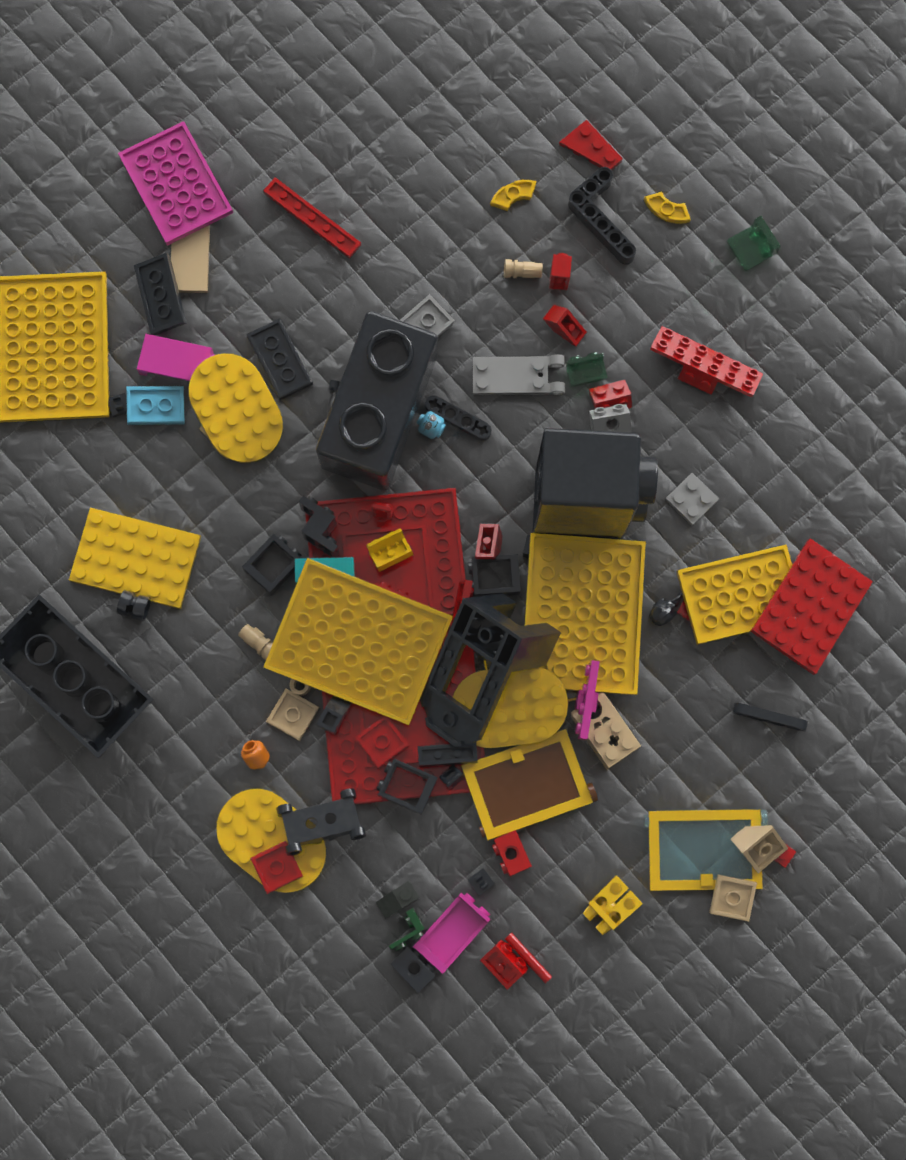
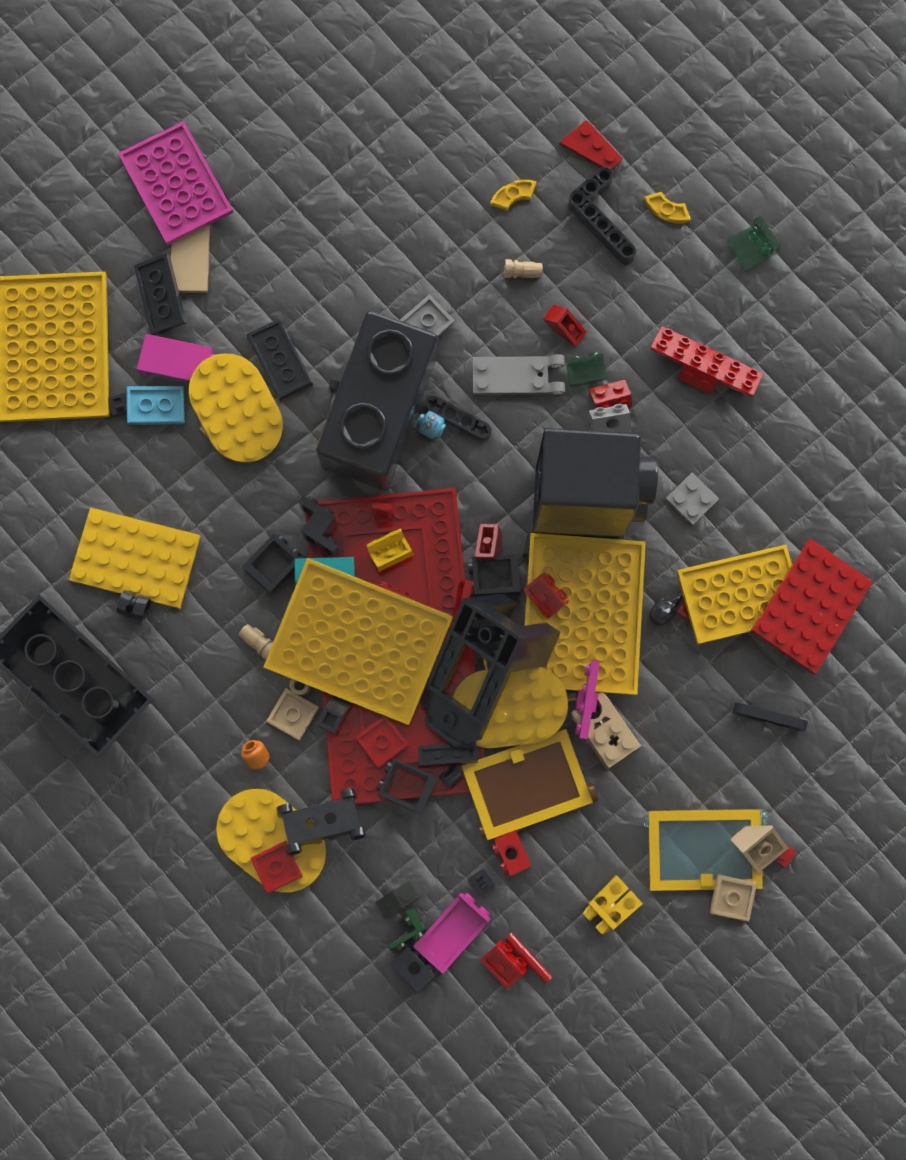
red plate [263,177,361,259] -> none
red brick [549,253,572,290] -> none
none -> red bracket [523,572,569,619]

